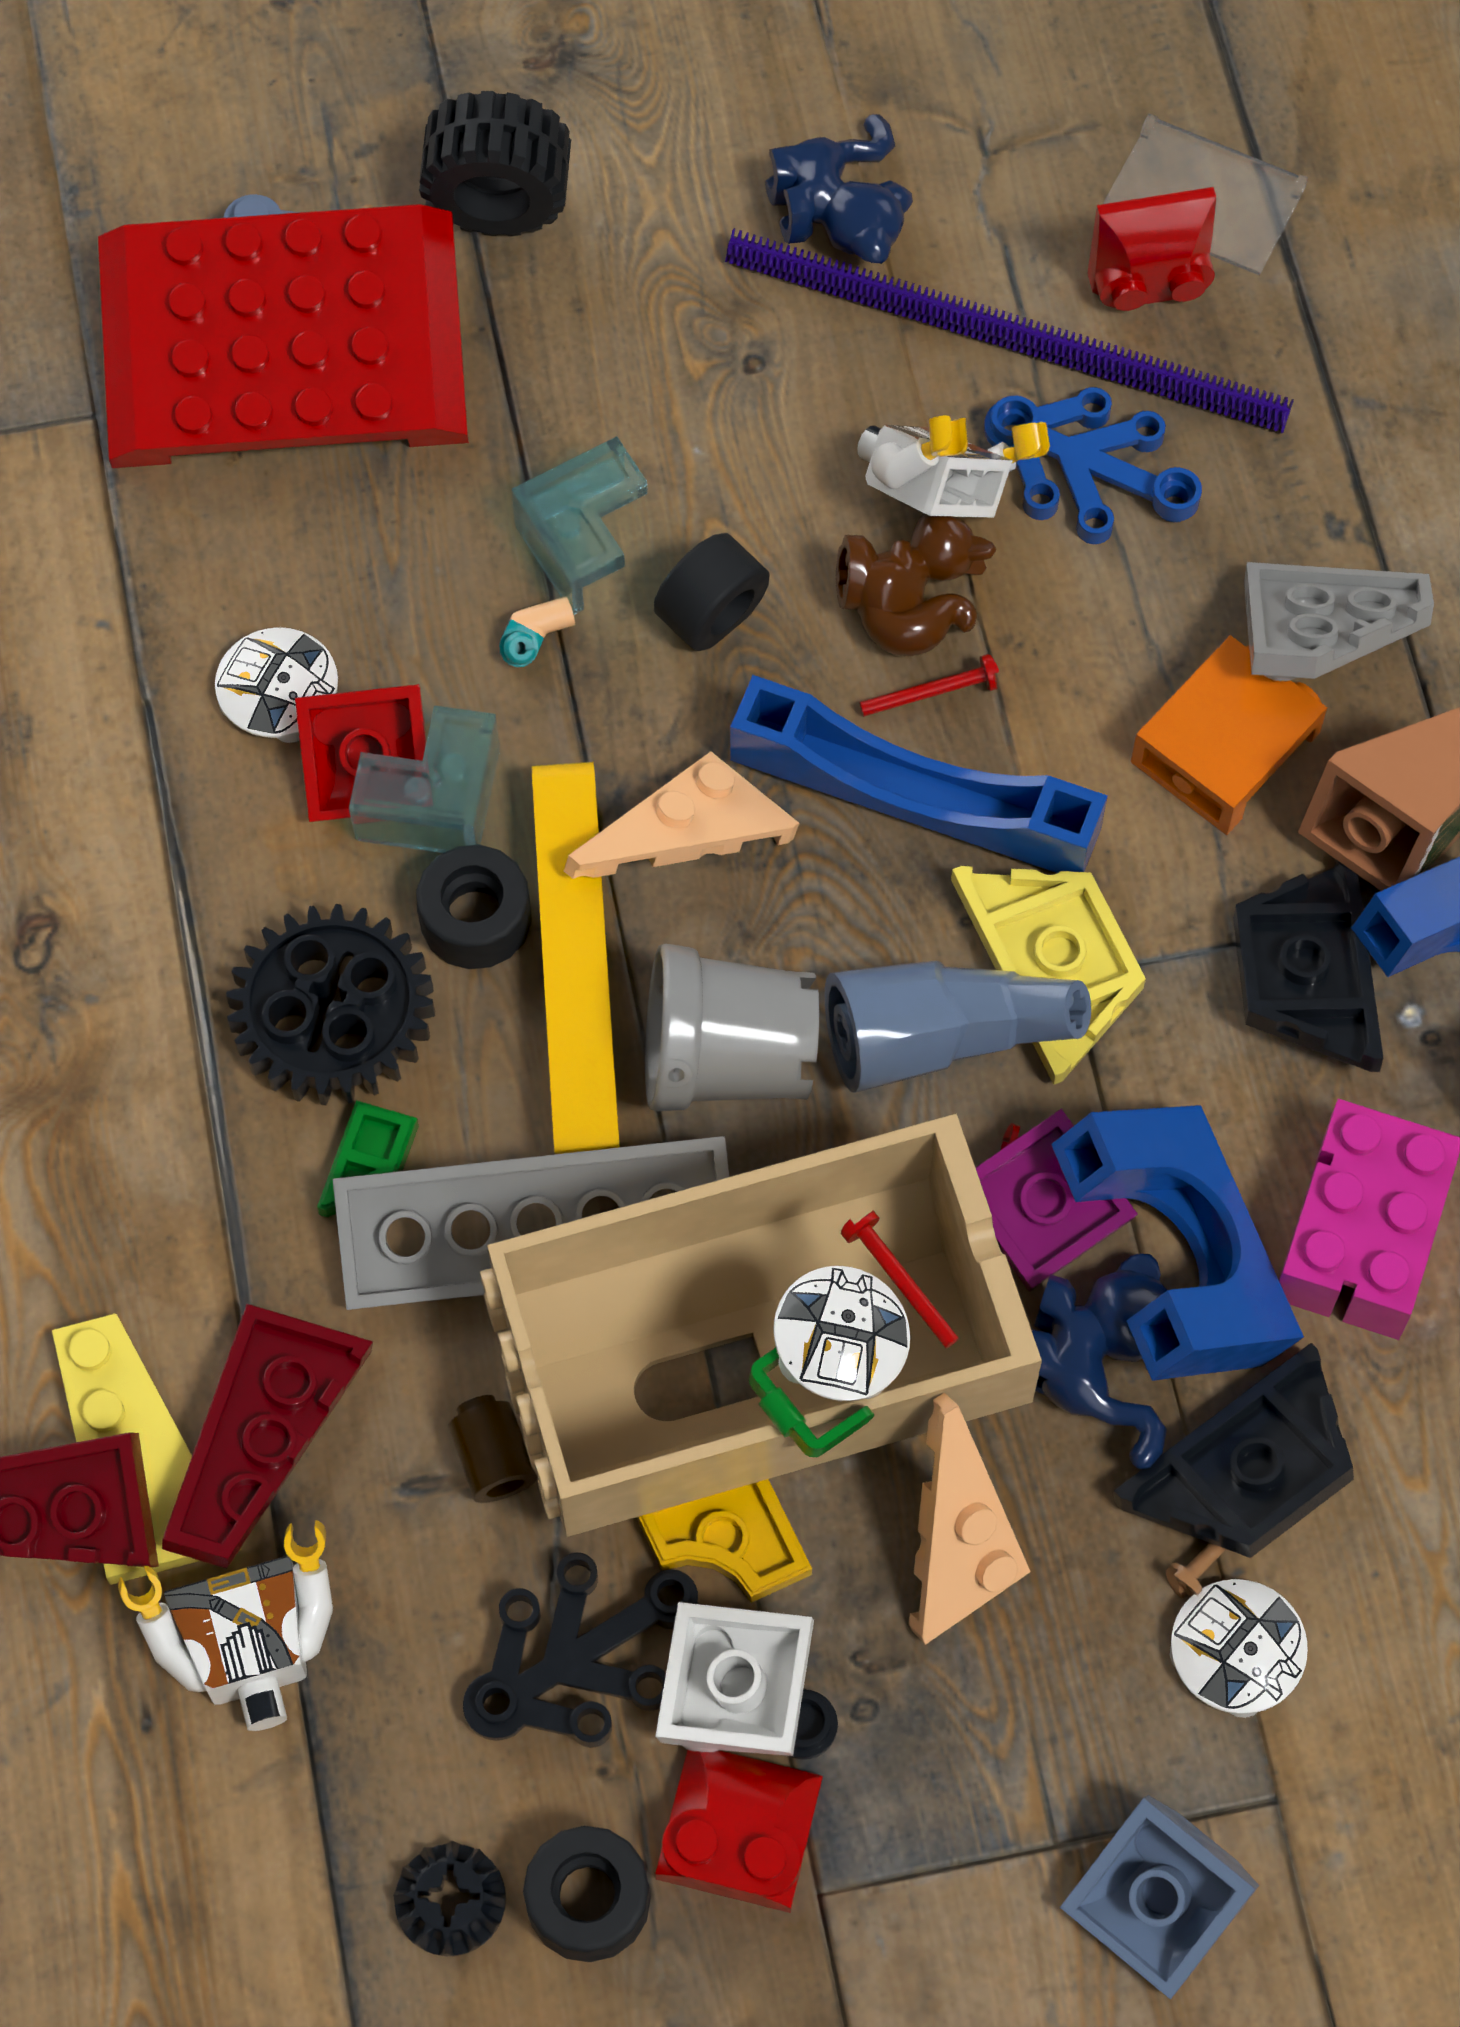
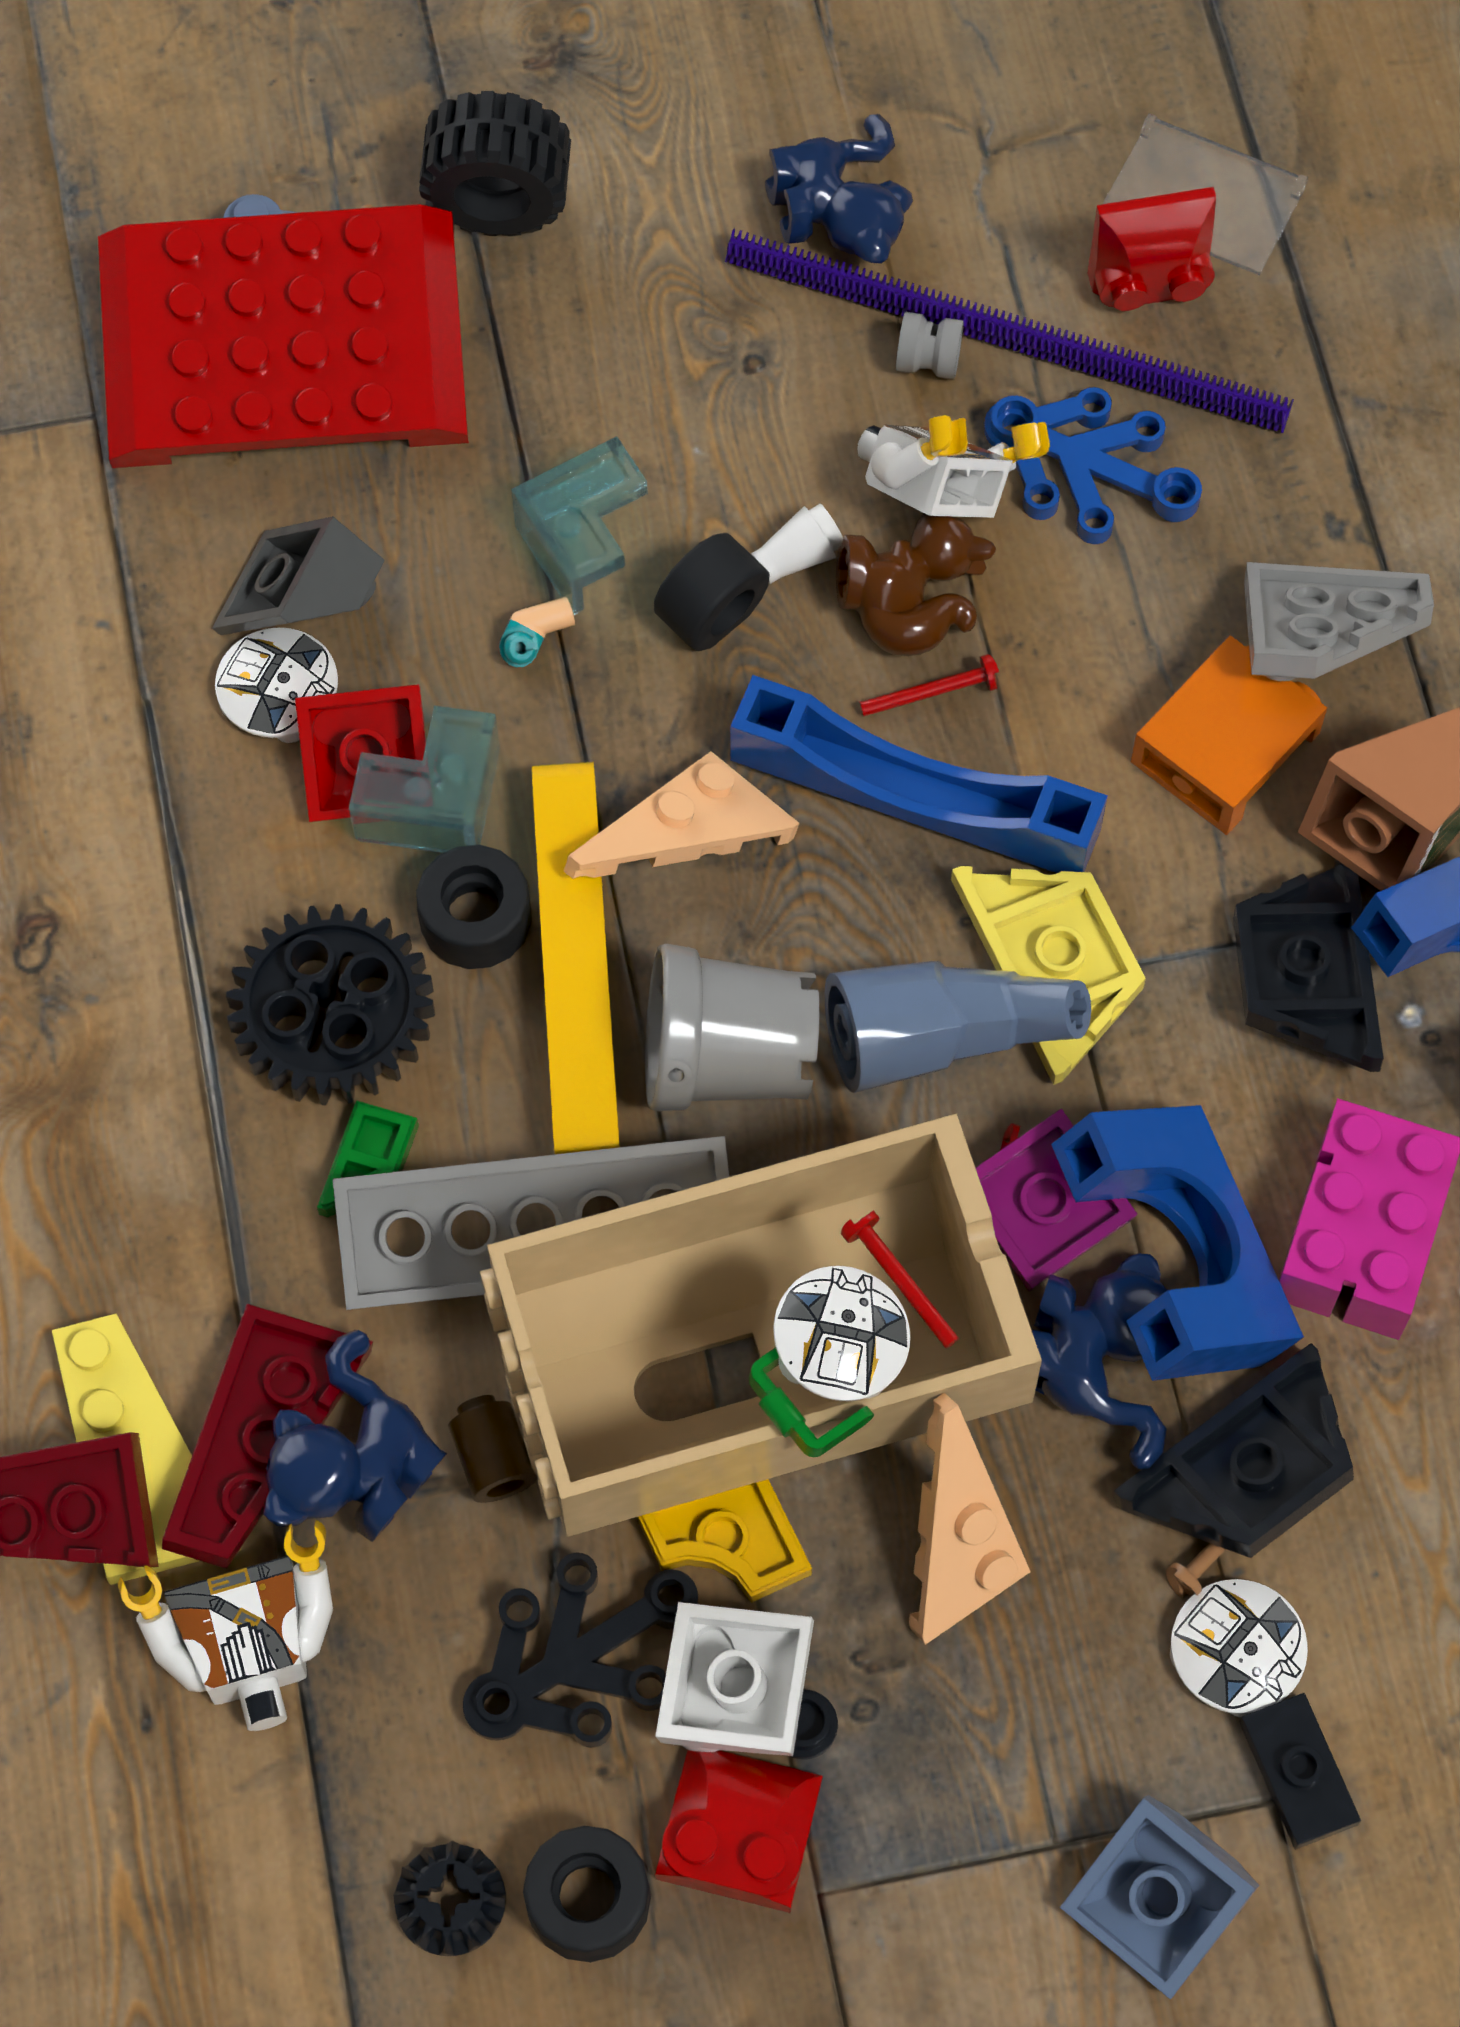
none -> dark grey slope [212,516,385,635]
none -> dark blue animal [263,1330,447,1542]
none -> white cone [751,504,843,584]
none -> light grey wheel [896,312,964,380]
none -> black plate [1239,1692,1361,1850]

